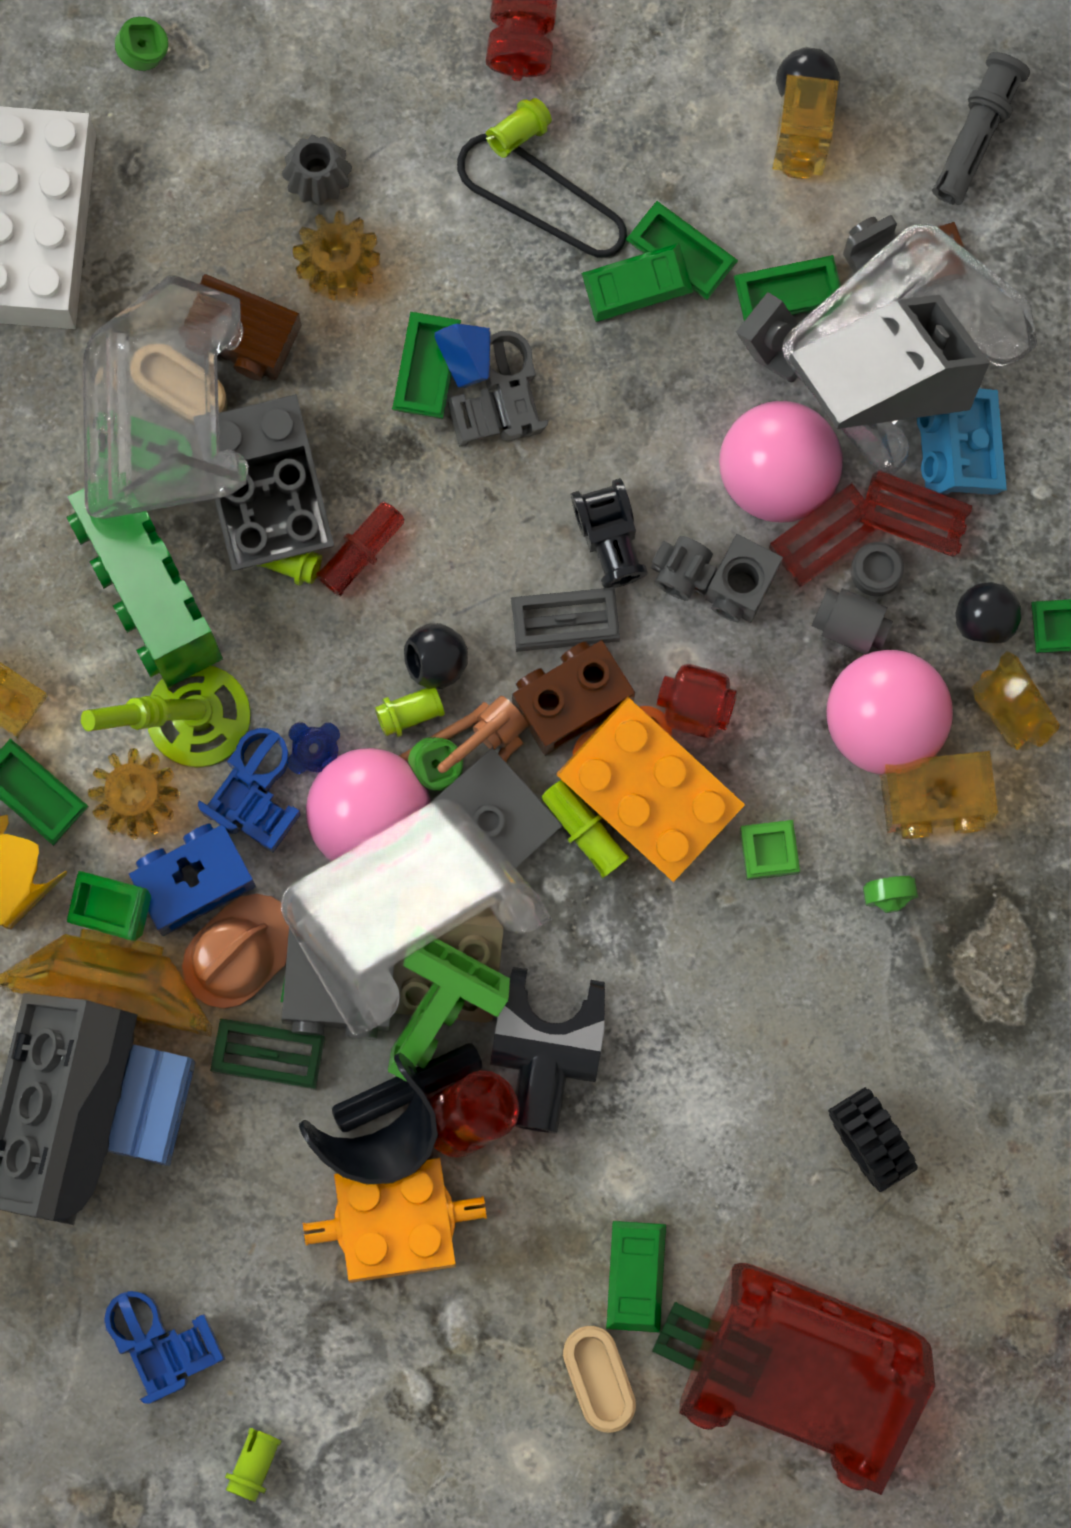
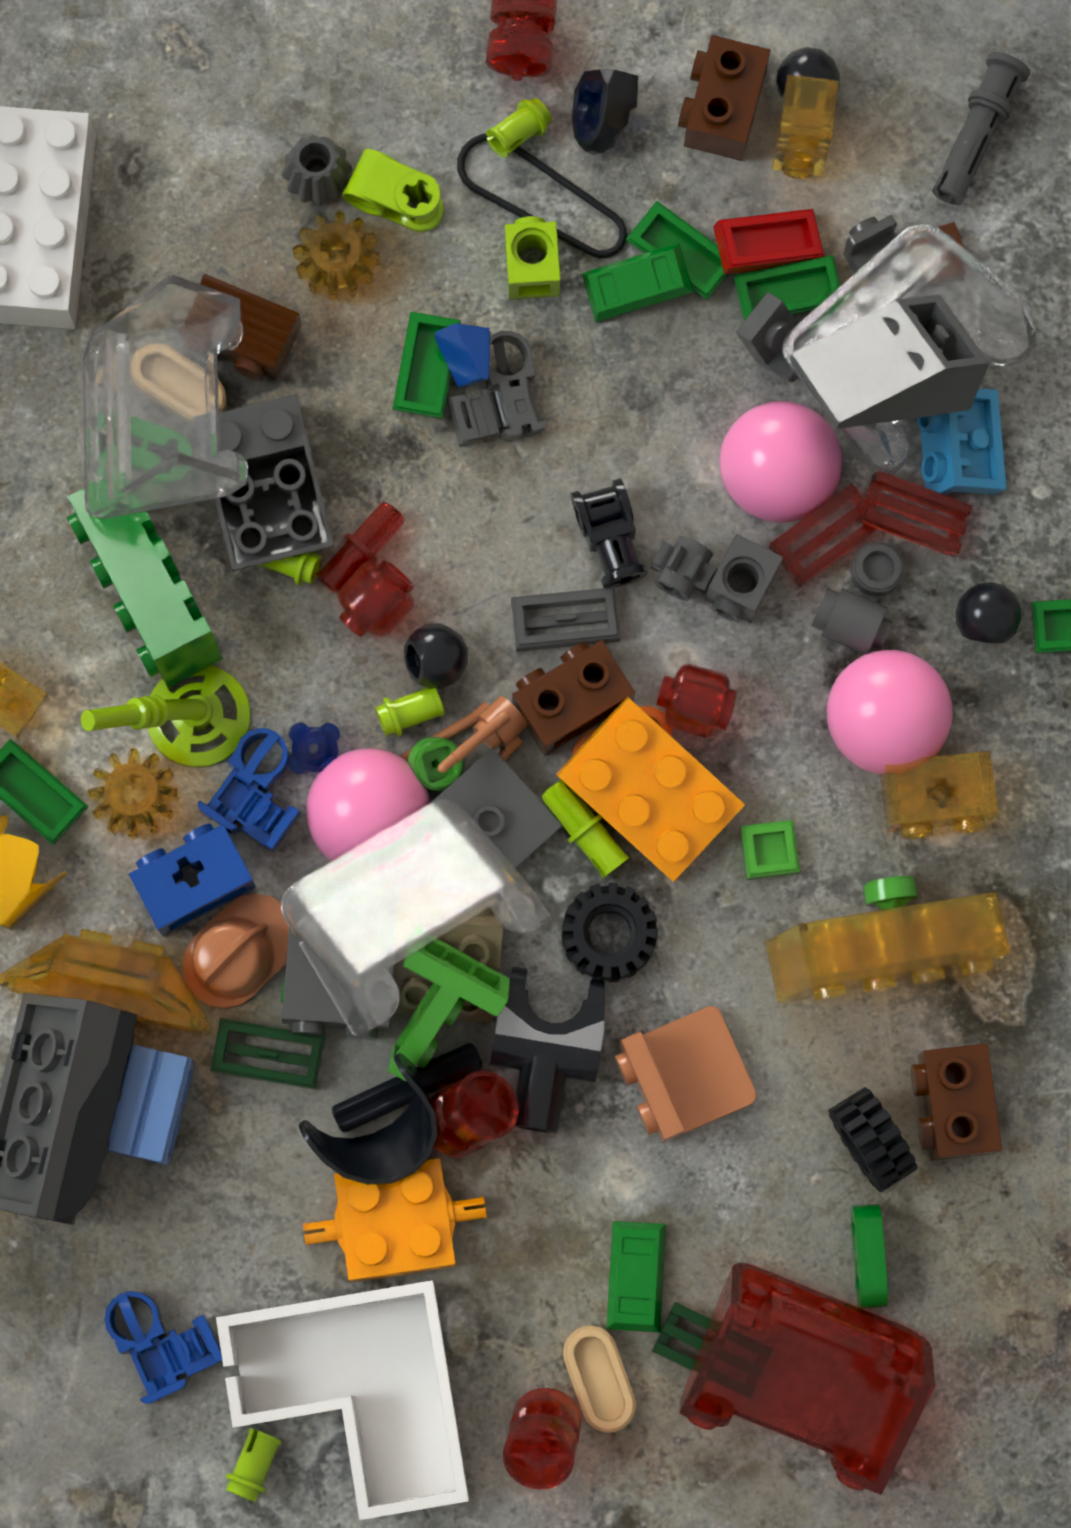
green tile [67,871,152,941] -> none
bright green tile [115,16,168,71] -> none
clear yellow hips [971,651,1060,751] -> none
none -> white piece [216,1280,469,1520]
none -> clear red head [337,559,415,637]
none -> lime piece [342,149,444,233]
none -> clear red wheel [503,1388,582,1490]
none -> lime brick [505,216,560,300]
none -> black tyre [561,883,658,983]
none -> black rock [572,69,638,155]
none -> nougat bracket [614,1006,756,1143]
none -> reddish brown brick [678,35,771,161]
none -> red tile [713,209,824,275]
none -> clear yellow wedge [765,892,1010,1003]
none -> green beam [850,1204,888,1309]
none -> reddish brown brick [911,1043,1002,1161]

